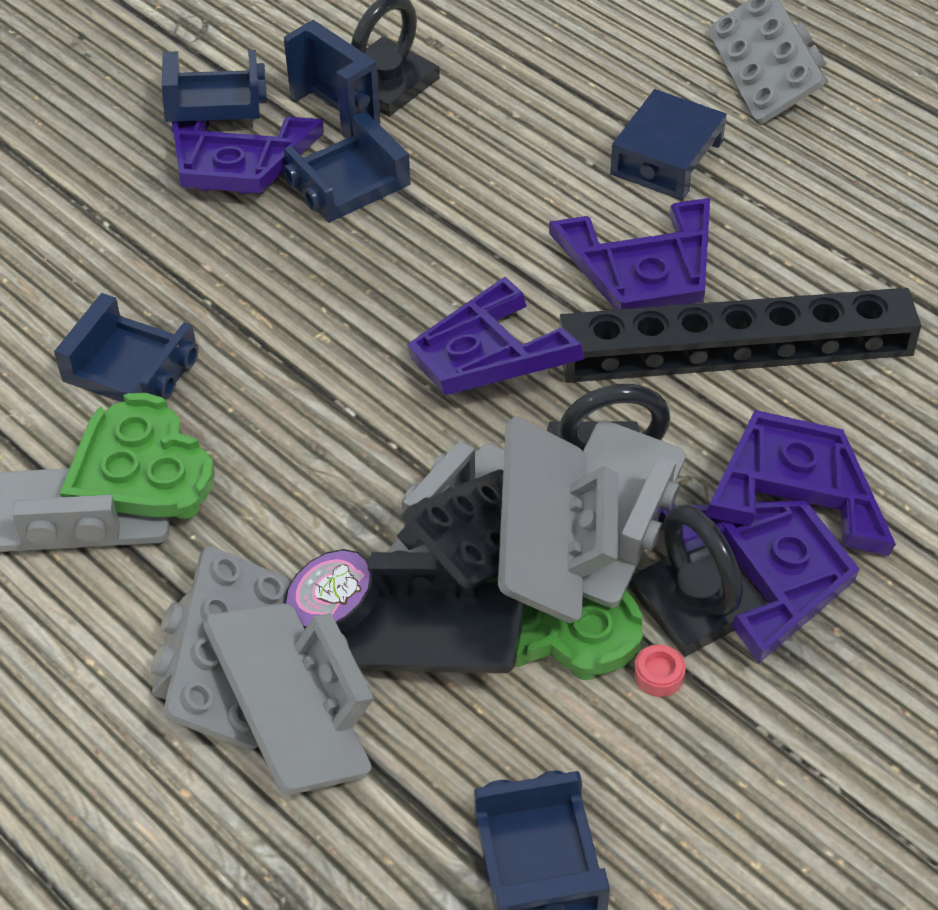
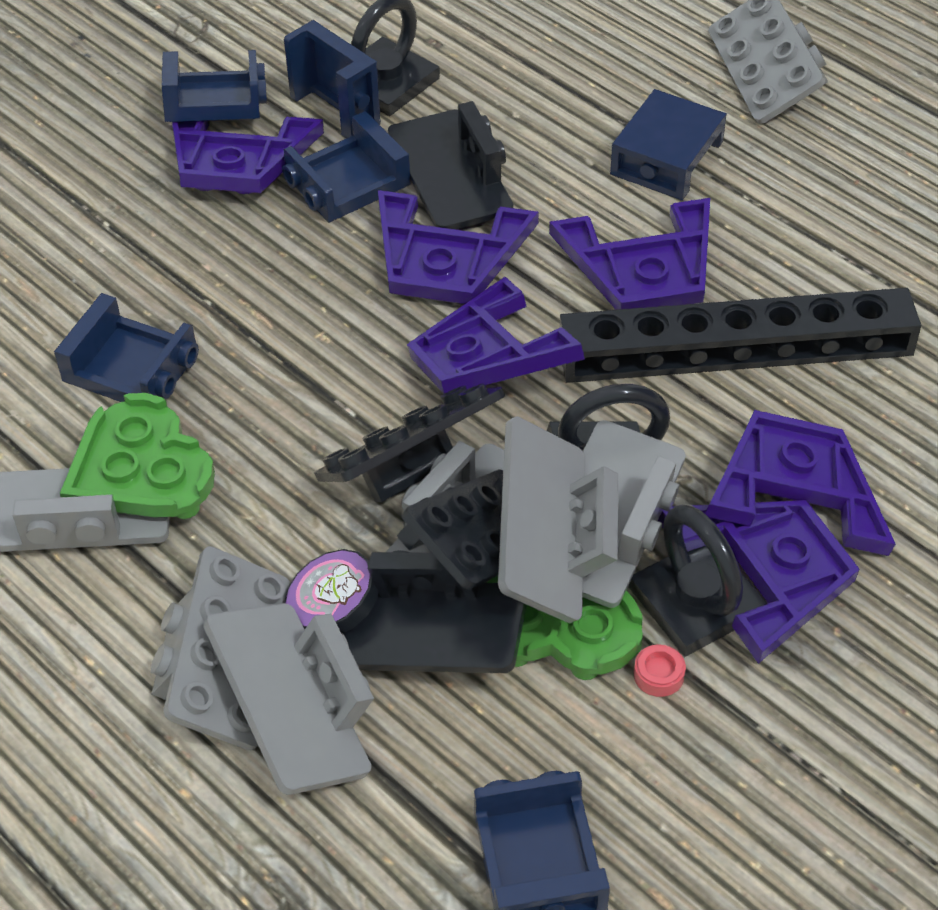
none -> black bracket [314,383,505,502]
none -> dark purple wing [378,190,539,304]
none -> black bracket [388,101,514,230]

